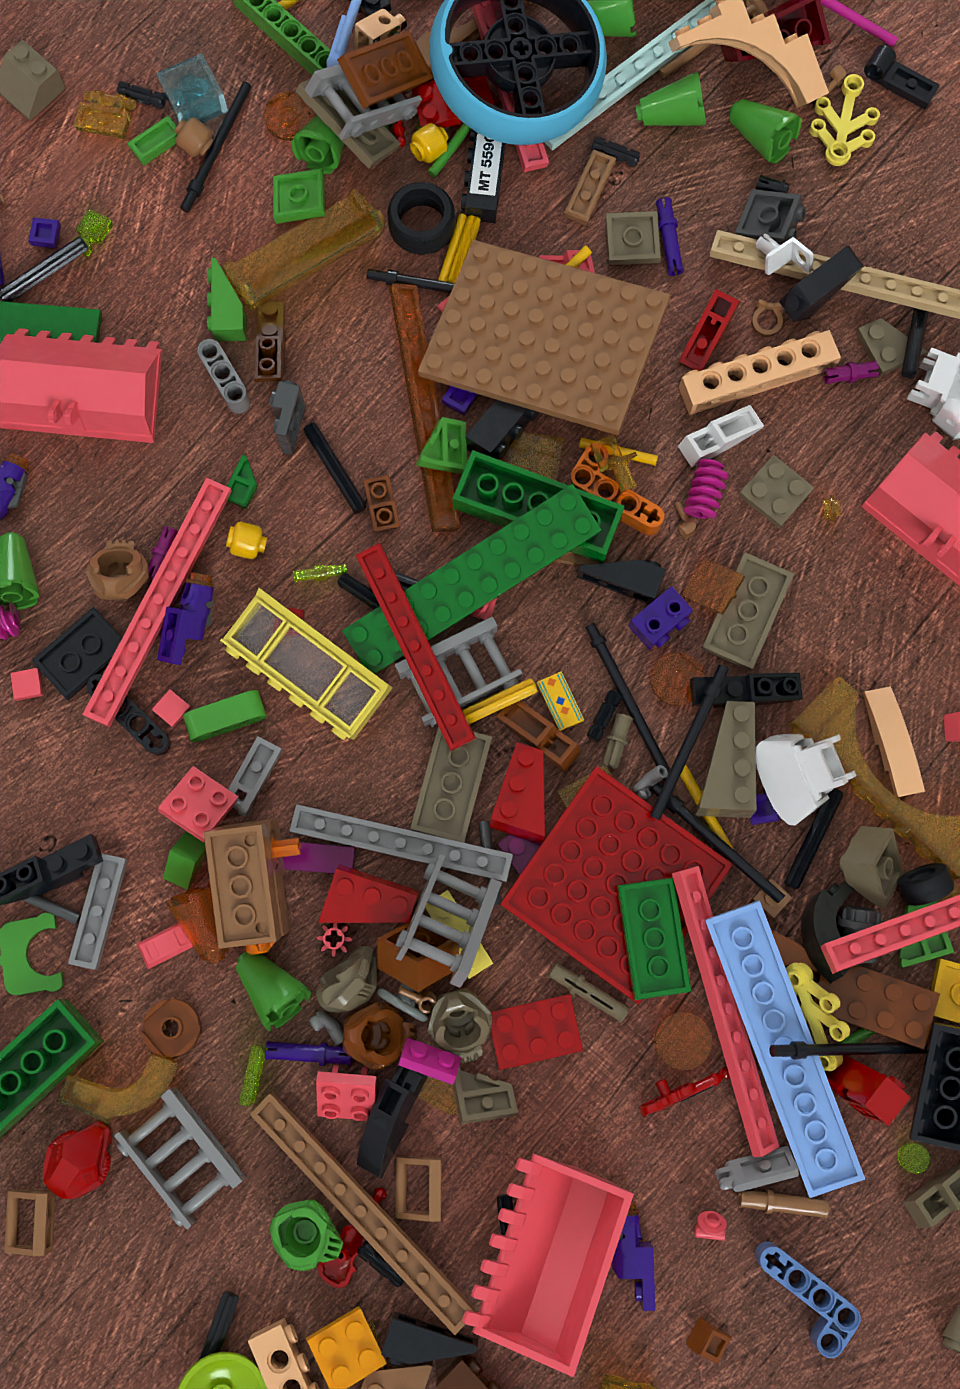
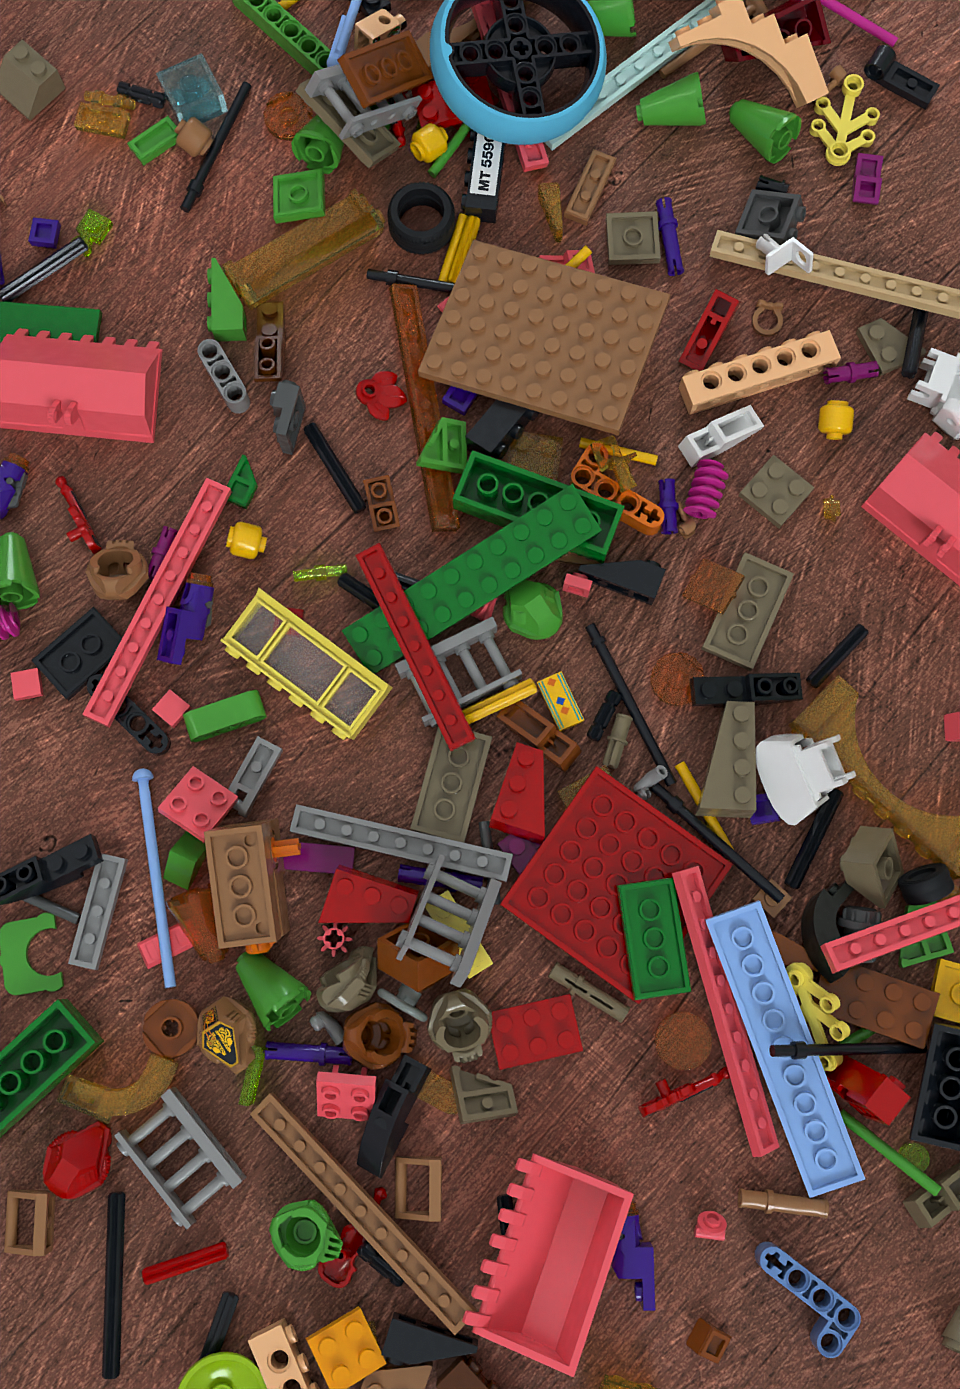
medium nougat hand [398,986,437,1013] -> none
dark pink plate [398,1037,461,1085] -> none
black axle [591,137,640,167] -> none
dark purple brick [628,586,693,650] -> none
black bar [650,665,729,821] -> none
light grey hinge [715,1146,799,1192] -> none
black slope [779,246,864,322] -> none
light nougat slope [863,686,925,798] -> none
none -> red piece [55,476,102,555]
none -> black axle [102,1192,125,1379]
none -> light blue bar [132,768,176,988]
none -> red axle [142,1242,229,1285]
none -> medium nougat helmet [197,996,257,1075]
none -> red plate [355,371,407,421]
none -> dark purple pin [398,864,483,893]
none -> bright green helmet [503,580,563,640]
none -> clear yellow slope [538,182,563,242]
none -> coral plate [562,573,593,598]
none -> dark purple pin [657,478,679,535]
none -> black axle [806,624,869,689]
none -> yellow head [818,400,854,440]
none -> bright green bar [840,1109,942,1196]
none -> magenta slope [852,153,883,205]

